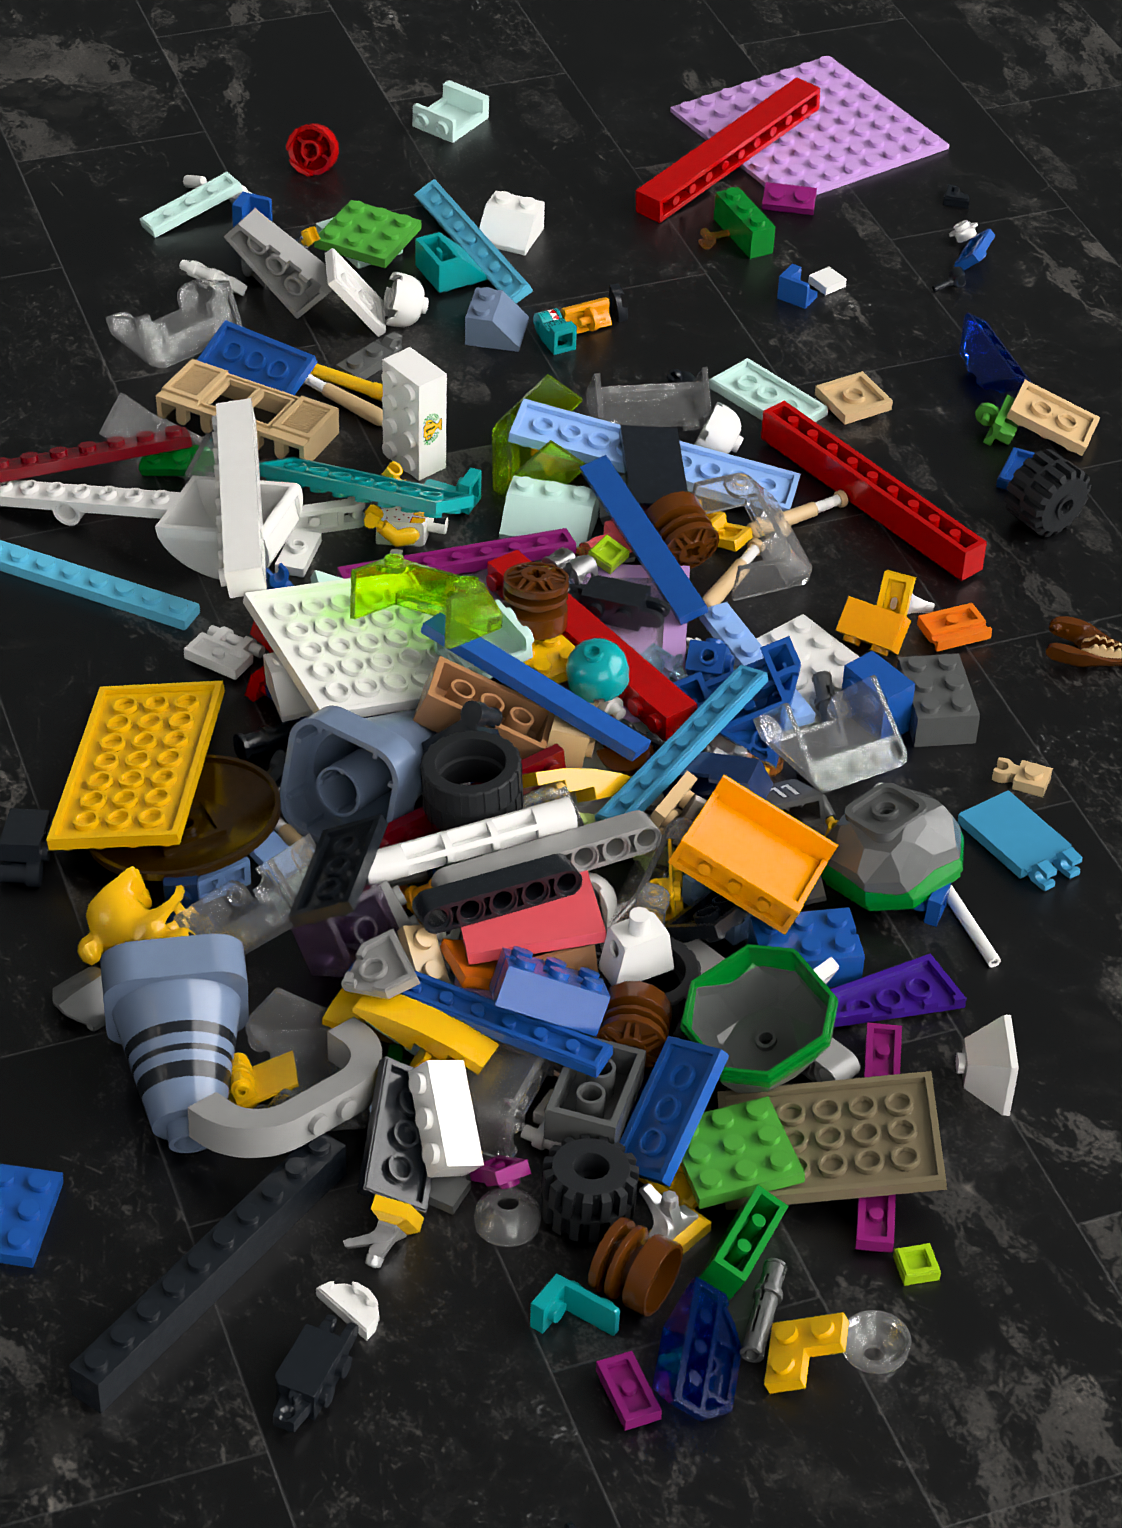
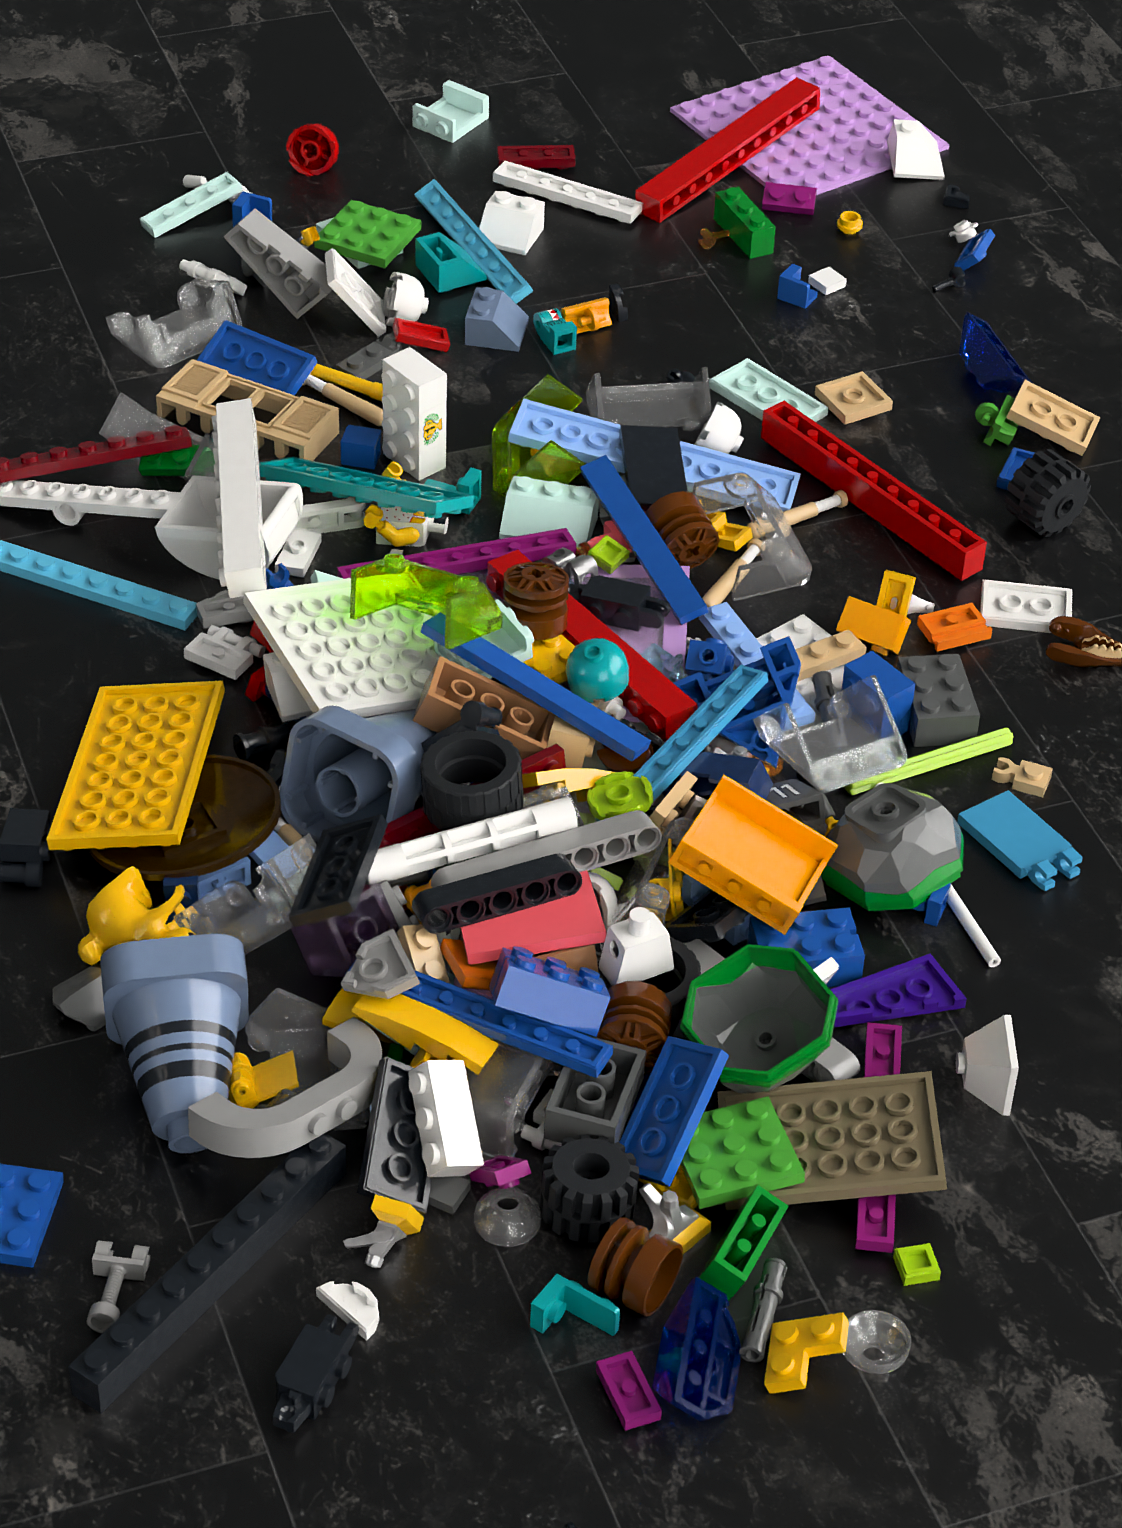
none -> light grey bar [87,1240,150,1333]
none -> light grey wing [196,590,253,629]
none -> blue panel [340,425,381,469]
none -> red tile [392,318,451,352]
none -> white plate [493,161,643,224]
none -> dark red plate [497,145,576,170]
none -> lime tile [587,771,653,821]
none -> lime tile [588,867,623,891]
none -> tan plate [795,629,866,682]
none -> yellow plate [837,211,863,234]
none -> axle [844,727,1014,796]
none -> white slope [887,119,944,180]
none -> white tile [980,579,1072,633]

